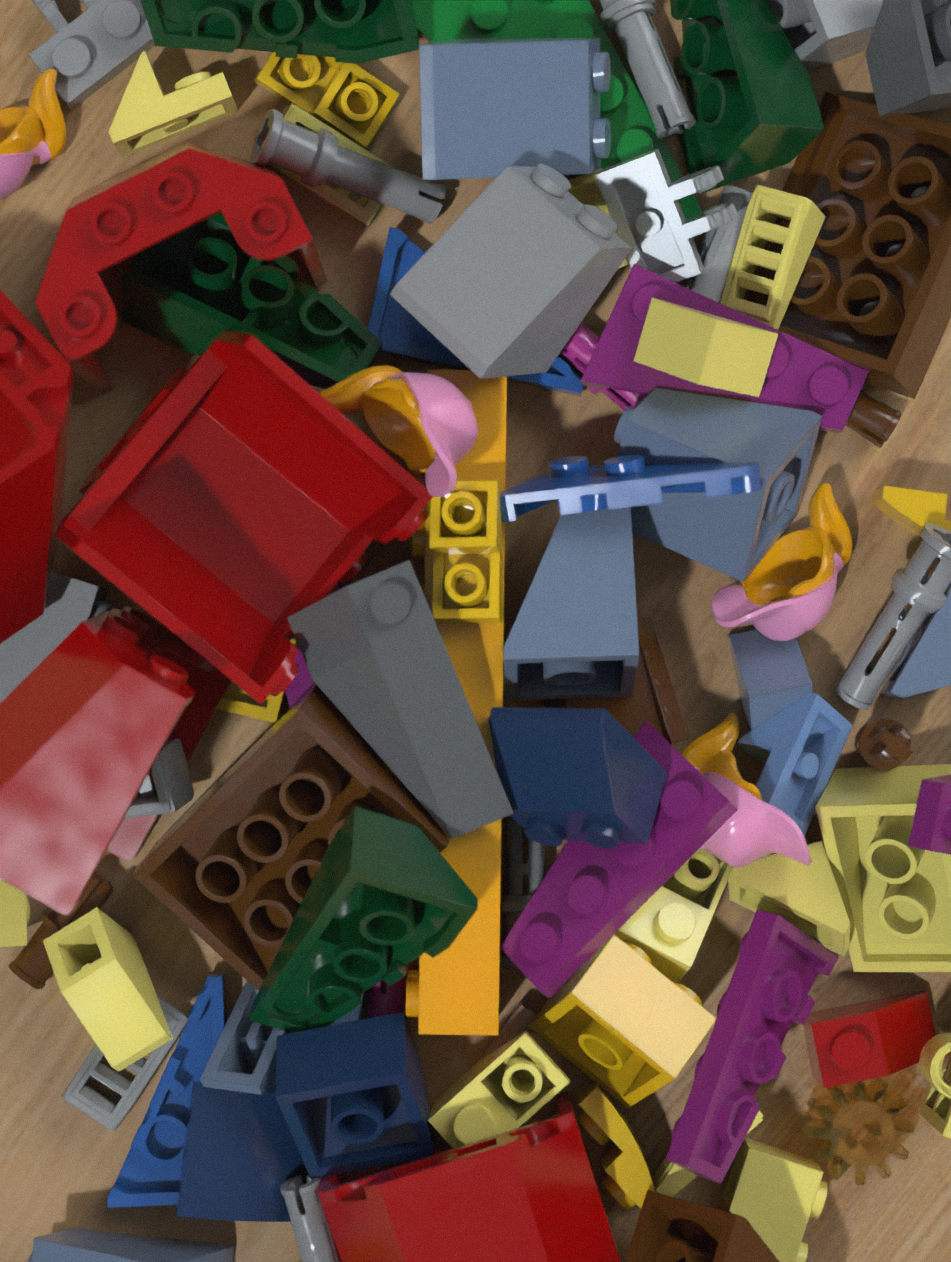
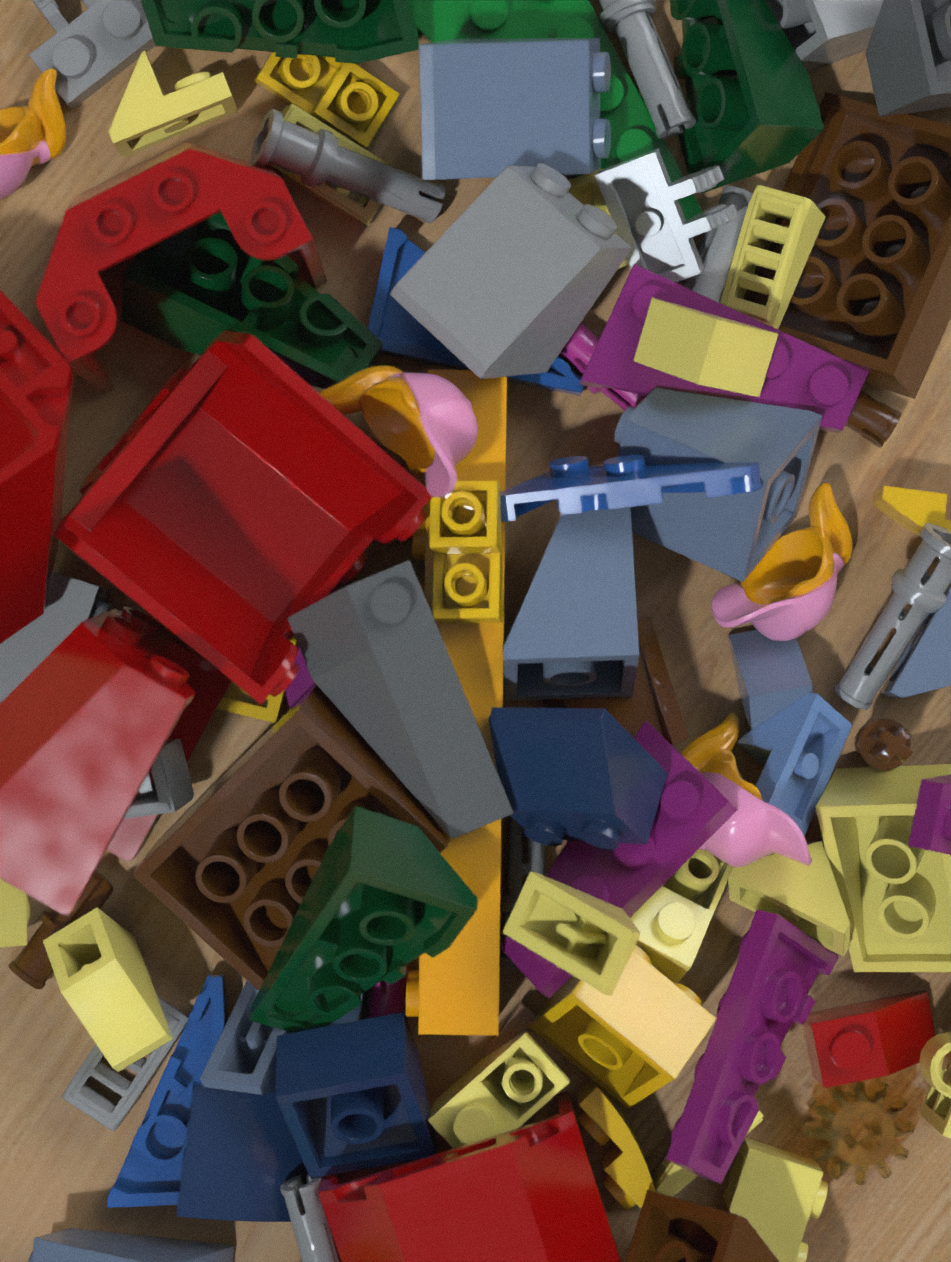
none -> light yellow slope [502,871,641,996]

